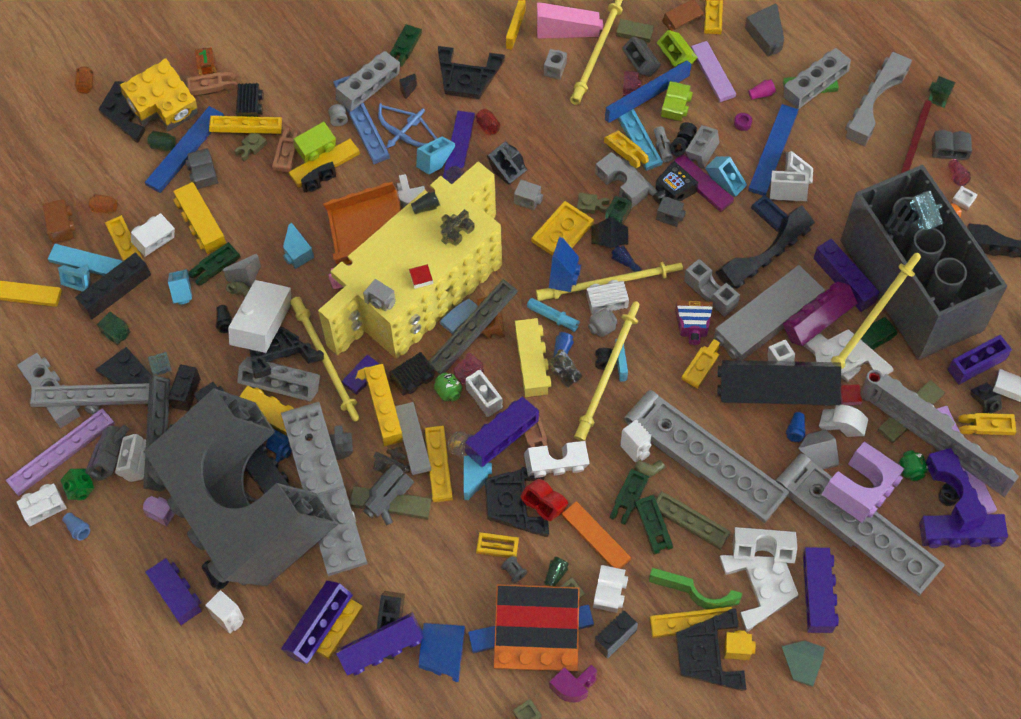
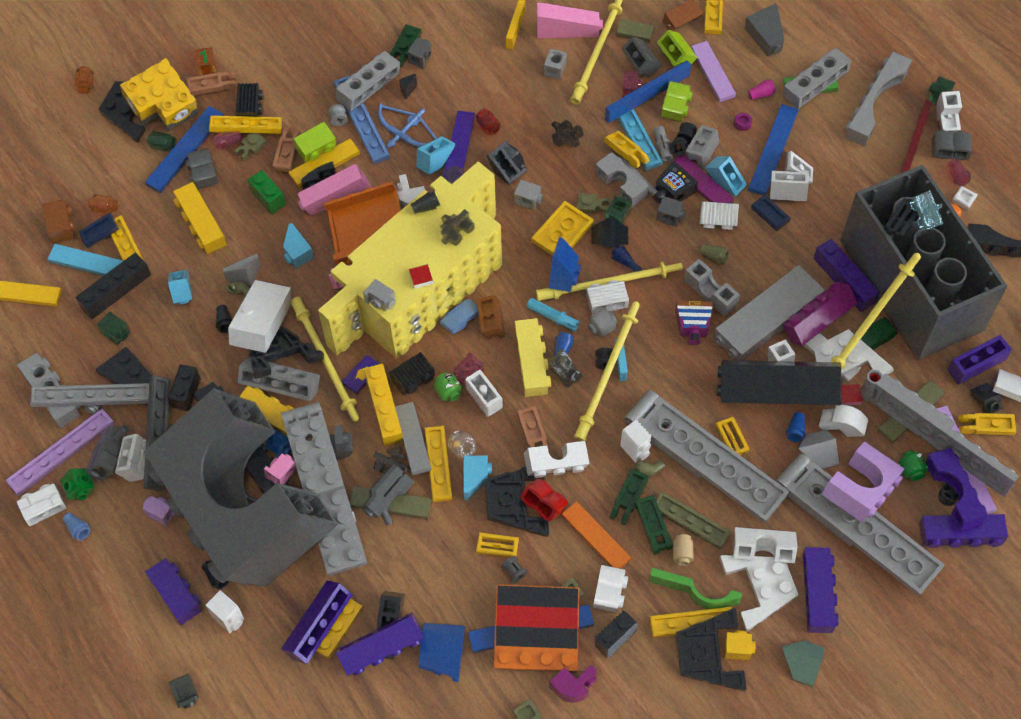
medium azure slope [58,264,91,291] -> none
white brick [131,213,175,257] -> none
clear light blue tile [148,352,172,376] -> none
dark green hinge [188,242,241,286] -> none
dark grey tile [429,279,518,374] -> none
black wing [438,46,505,99] -> none
dark purple brick [465,396,539,467] -> none
clear green cone [544,556,569,587] -> none
yellow hinge [681,339,720,389] -> none
black arch [715,205,815,289] -> none
none -> dark blue tile [79,213,119,248]
none -> pearl dark grey bracket [169,673,198,709]
none -> clear pink cone [214,131,242,150]
none -> green brick [247,170,286,215]
none -> bright pink brick [264,454,296,485]
none -> bright pink slope [298,164,372,215]
none -> dark grey brick [407,37,432,69]
none -> clear smoke hips [551,120,584,147]
none -> tan brick [673,534,694,566]
none -> white brick [699,202,739,230]
none -> olive cone [700,244,729,265]
none -> yellow tile [715,417,750,456]
none -> white brick [936,91,962,133]

